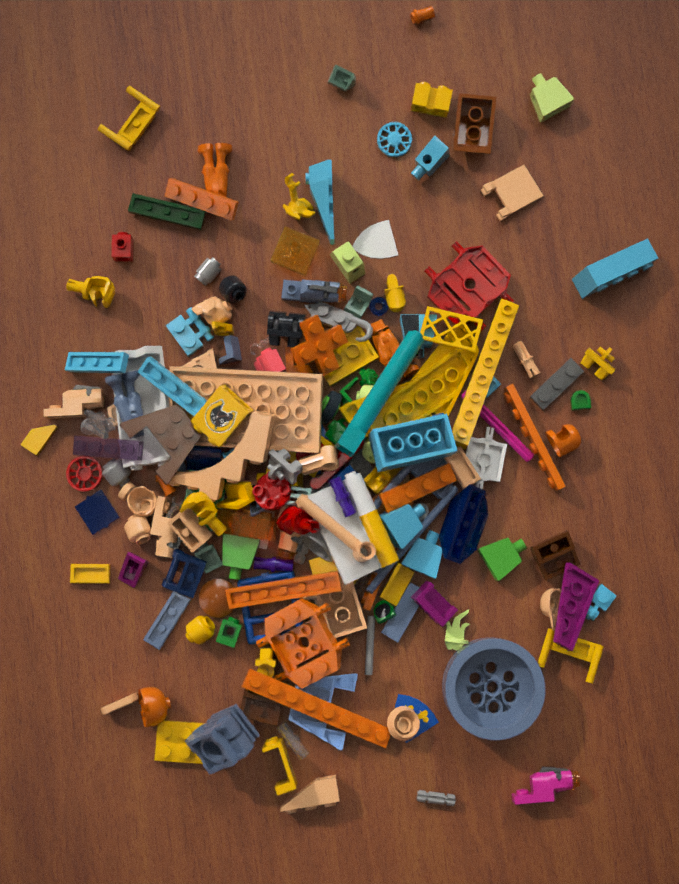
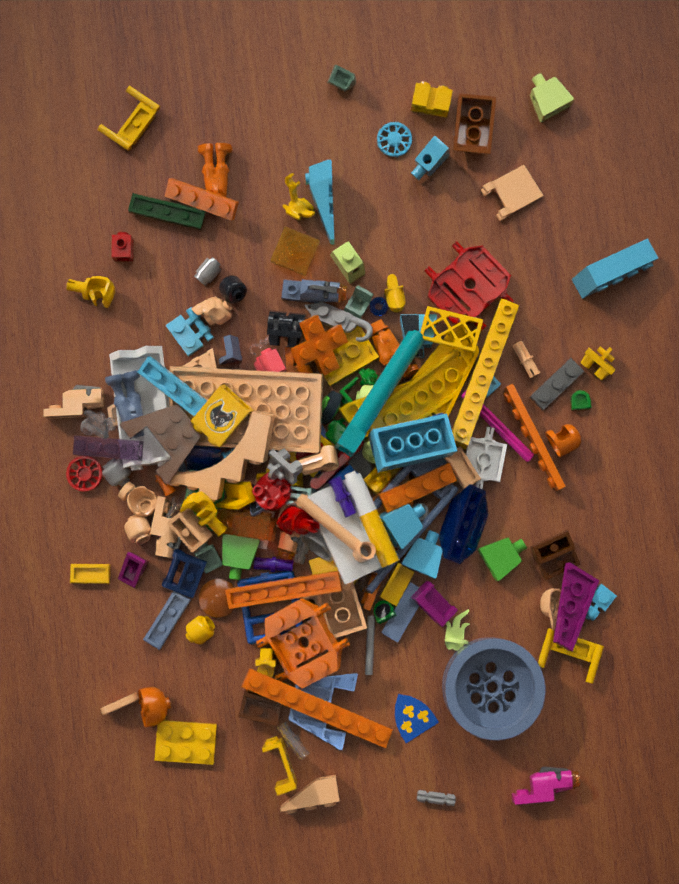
yellow tile [21,425,58,456] -> none
medium azure plate [65,352,129,373] -> none
clear blue piece [75,489,120,535] -> none
sand blue piece [185,704,260,775] -> none
yellow tile [212,321,234,336] -> none
green brick [216,616,243,648] -> none
white sticker [352,220,398,259] -> none
light nougat hat [387,706,420,741] -> none
orange pin [410,6,435,24] -> none

